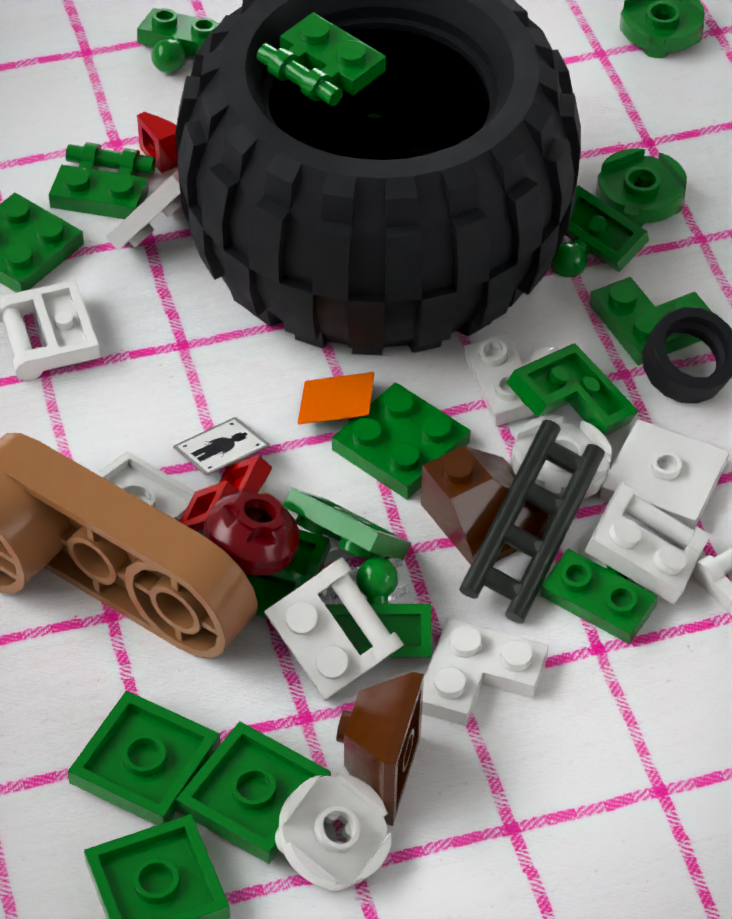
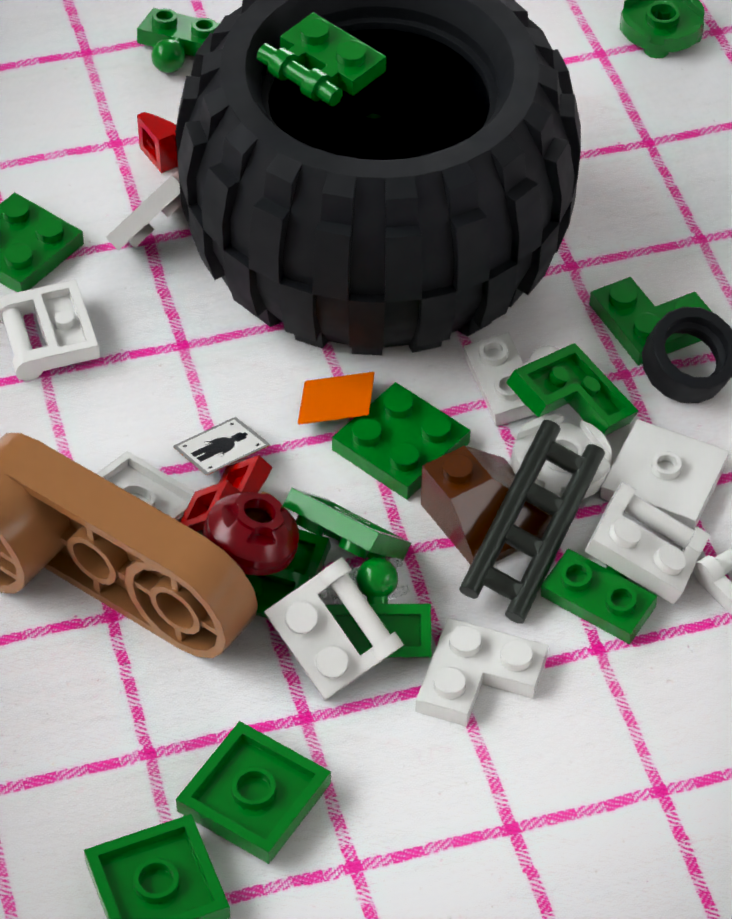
green plate [48,142,156,219] -> none
green plate [67,690,220,825] -> none
white plate [275,774,391,892] -> none
reddish brown slope [336,672,424,826] -> none
green plate [550,185,649,277] -> none
green plate [596,148,687,227] -> none

